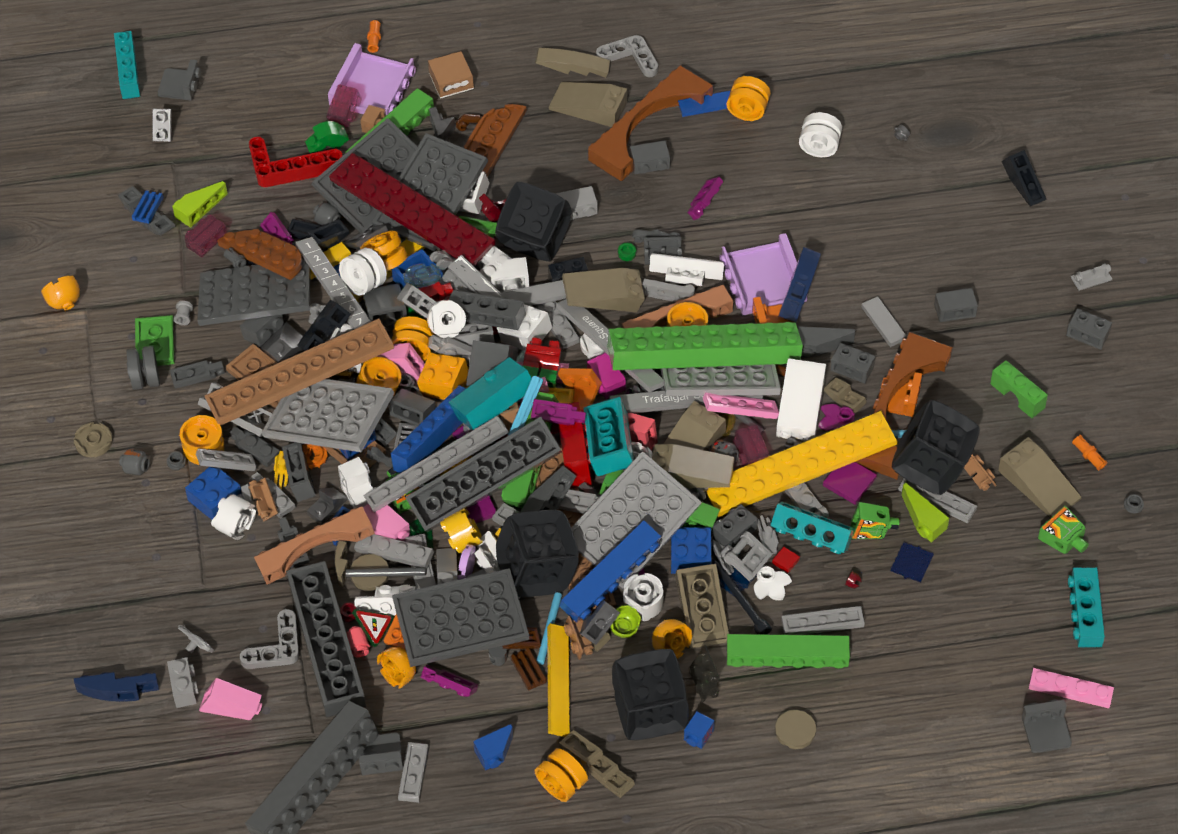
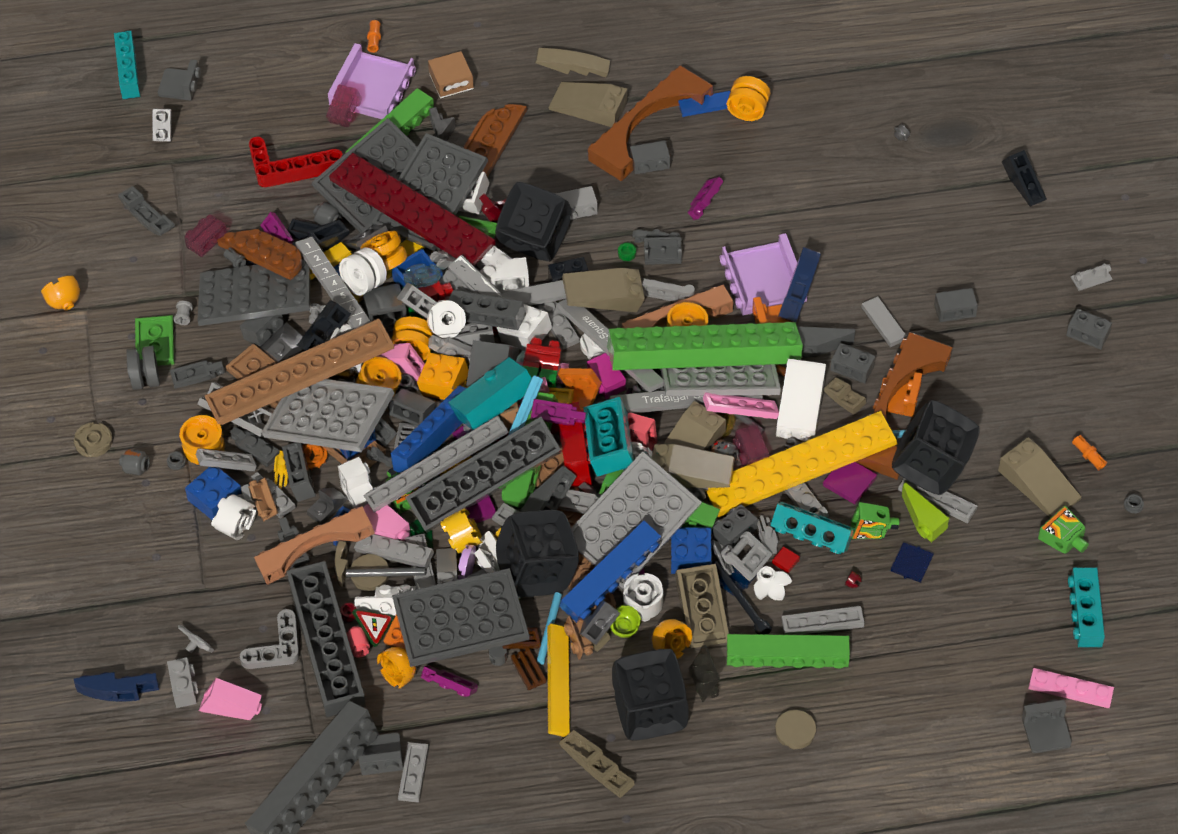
blue tile [132,190,164,224] -> none
lime slope [172,181,228,228] -> none
green brick [305,121,349,154] -> none
medium nougat brick [361,105,386,133] -> none
reddish brown arm [456,114,480,131] -> none
blue slope [473,724,513,770] -> none
light orange wheel [535,748,588,802] -> none
light grey beam [596,35,658,77] -> none
white bracket [649,253,724,287] -> none
blue brick [684,711,714,749] -> none
white wheel [799,112,842,158] -> none
magenta plate [818,404,855,431] -> none
medium nougat hinge [964,454,997,491] -> none
bright green arch [990,360,1048,418] -> none

